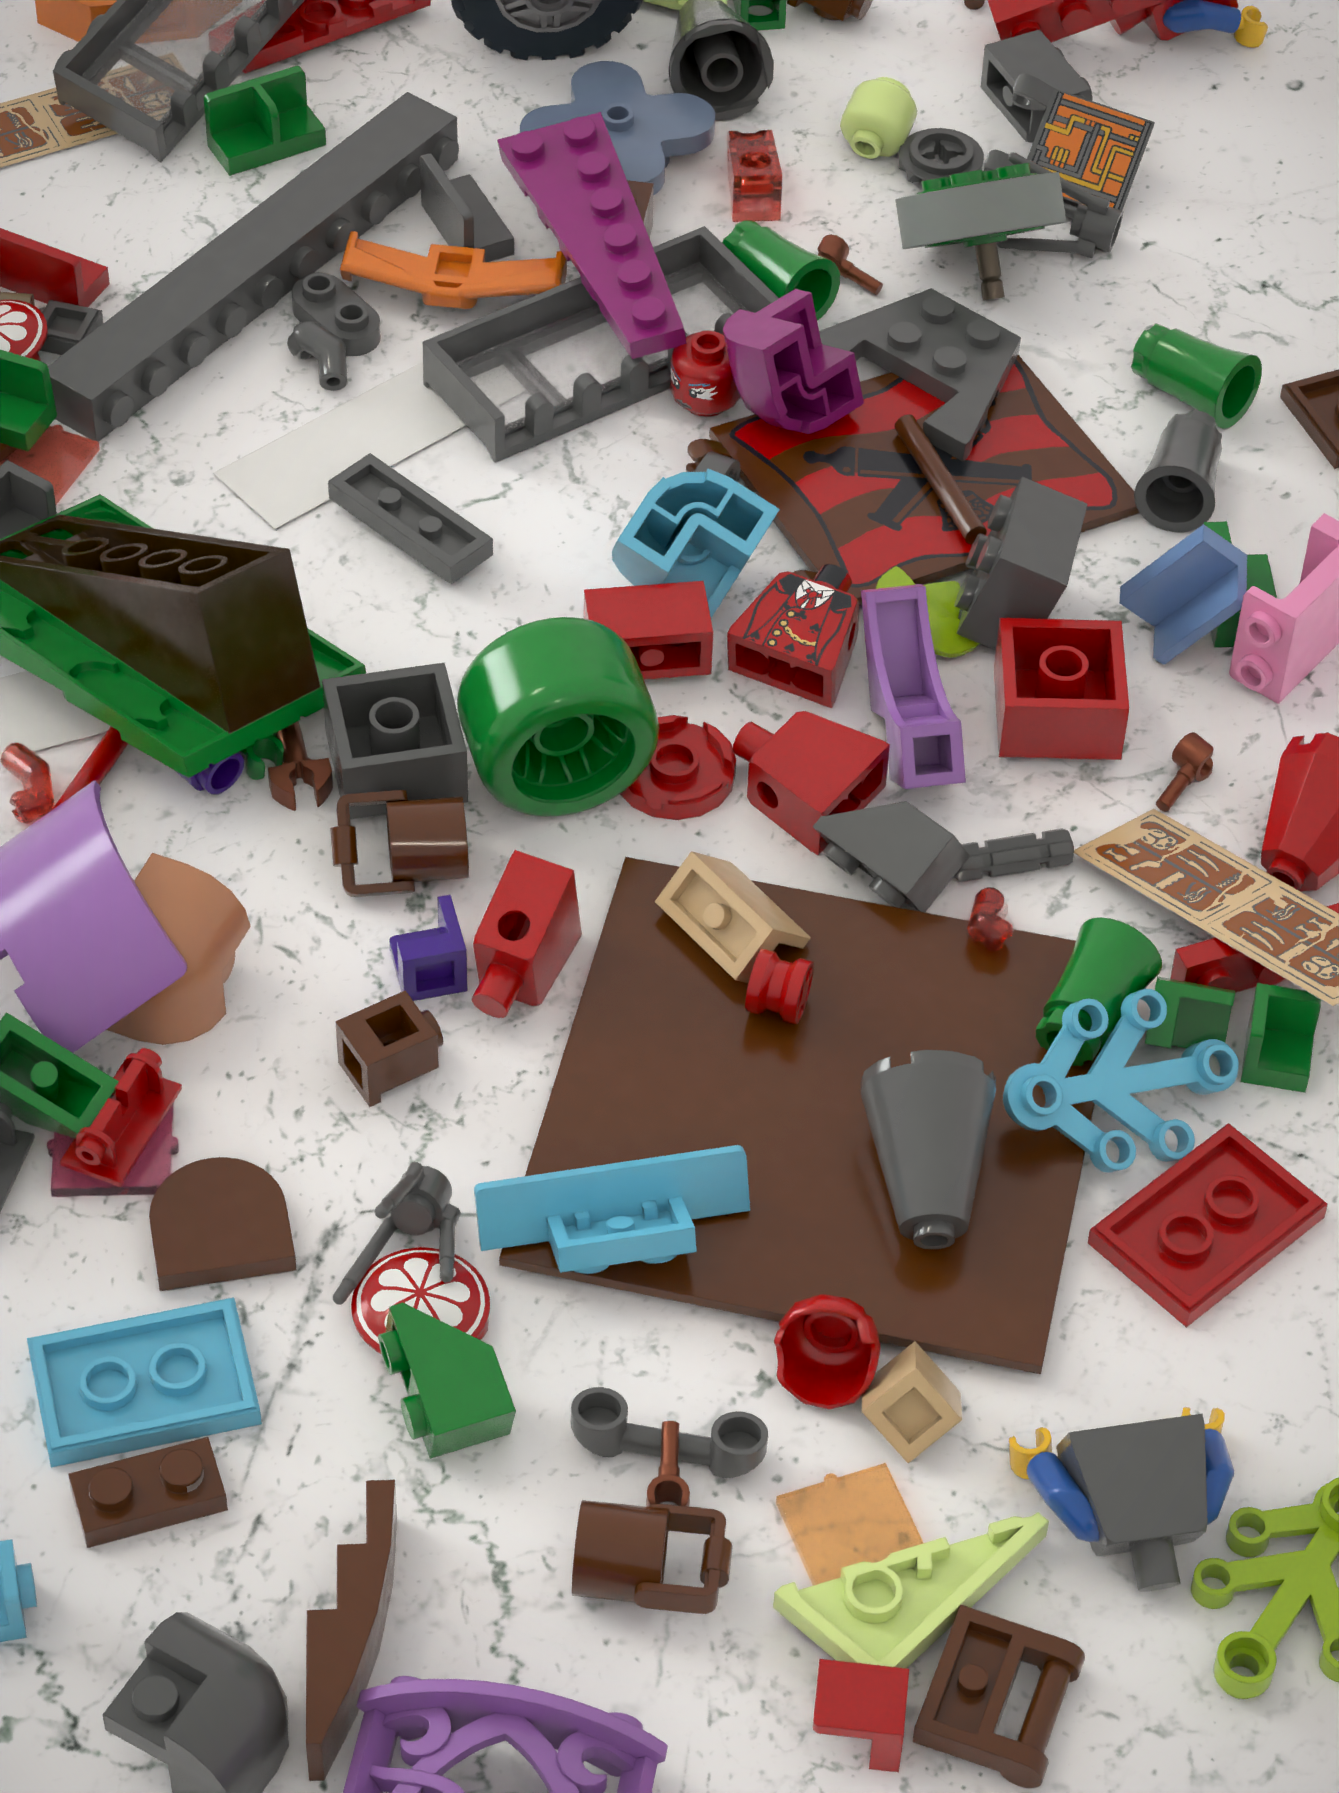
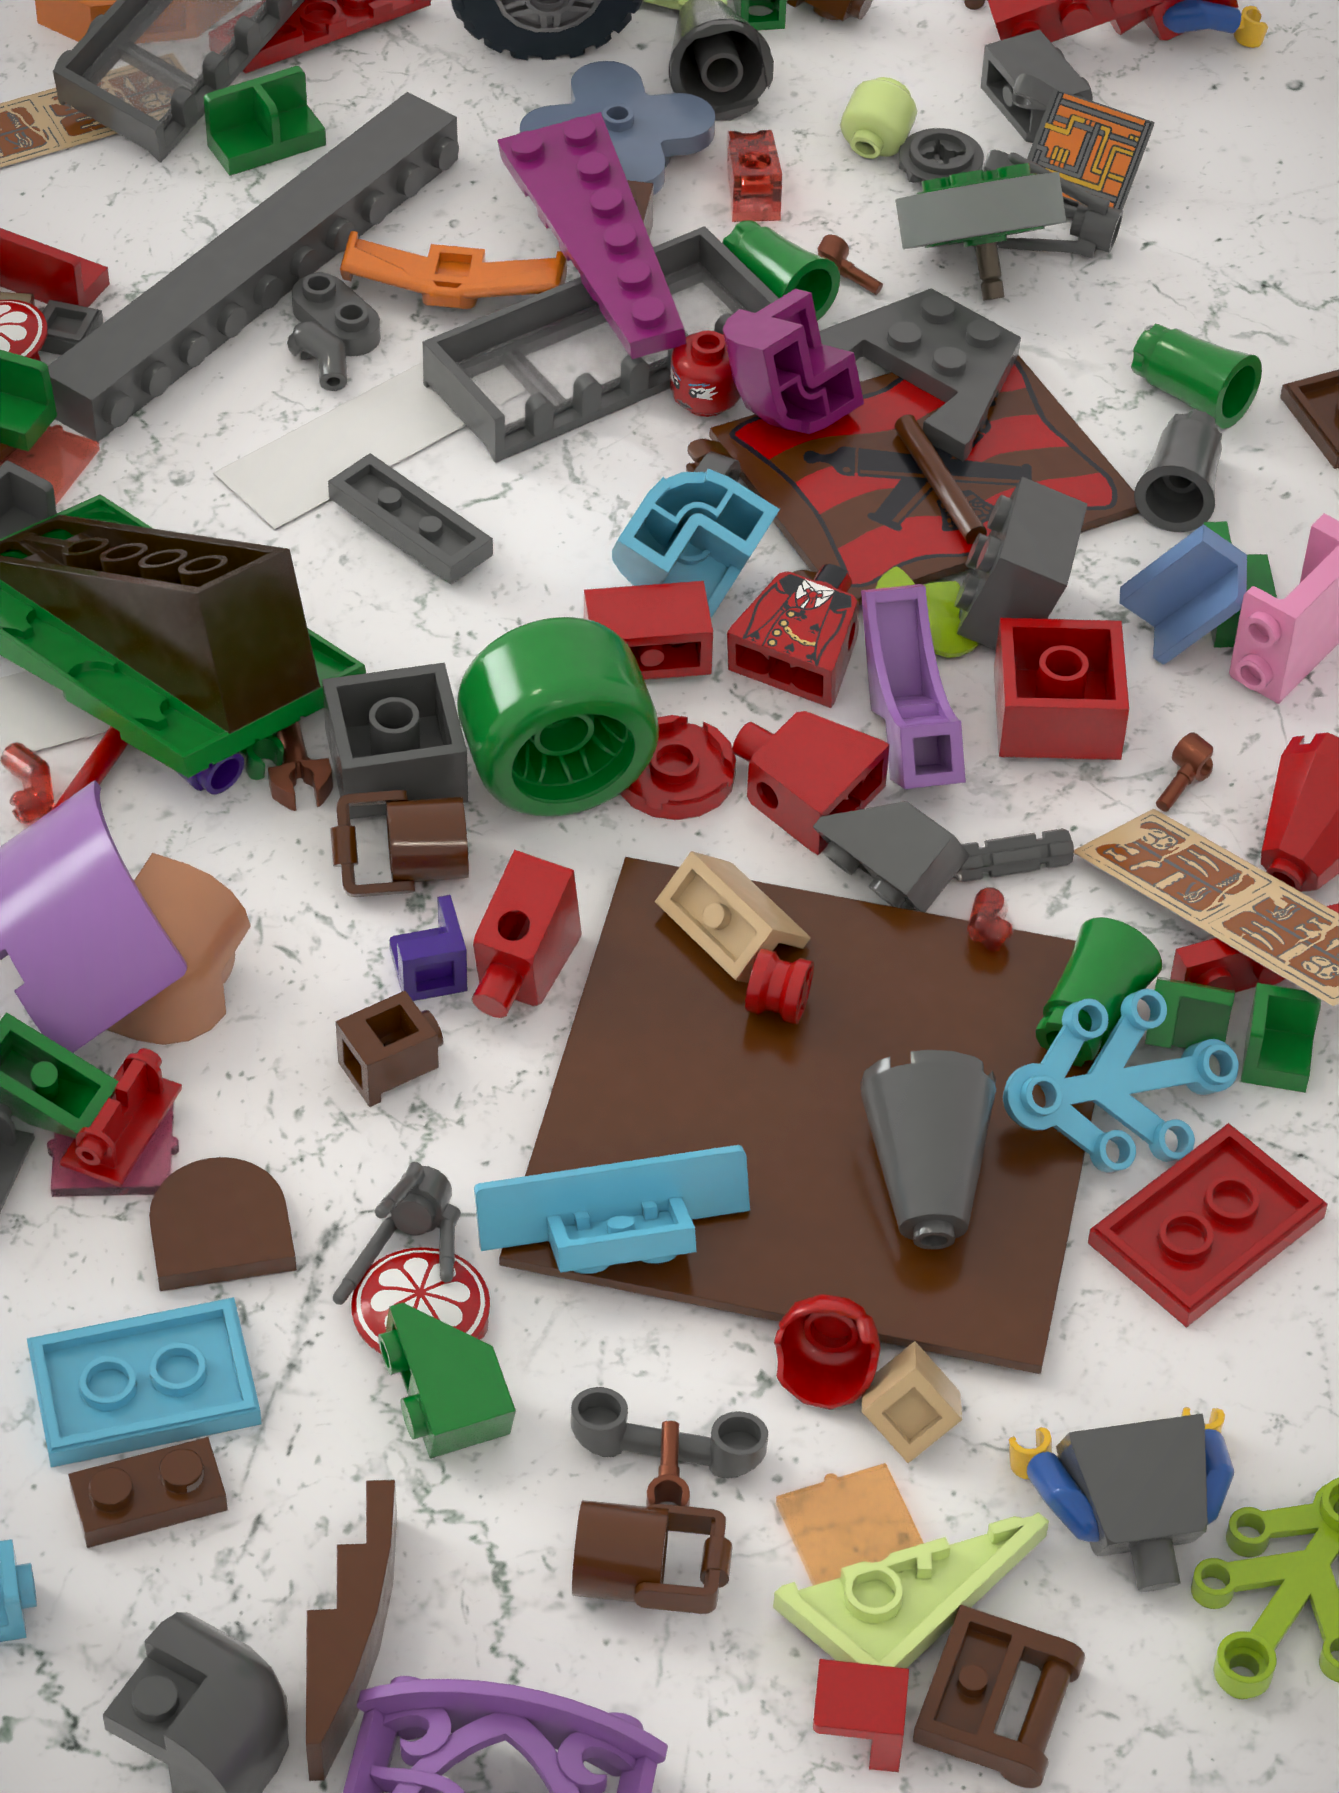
dark grey panel [420,153,514,262] -> none

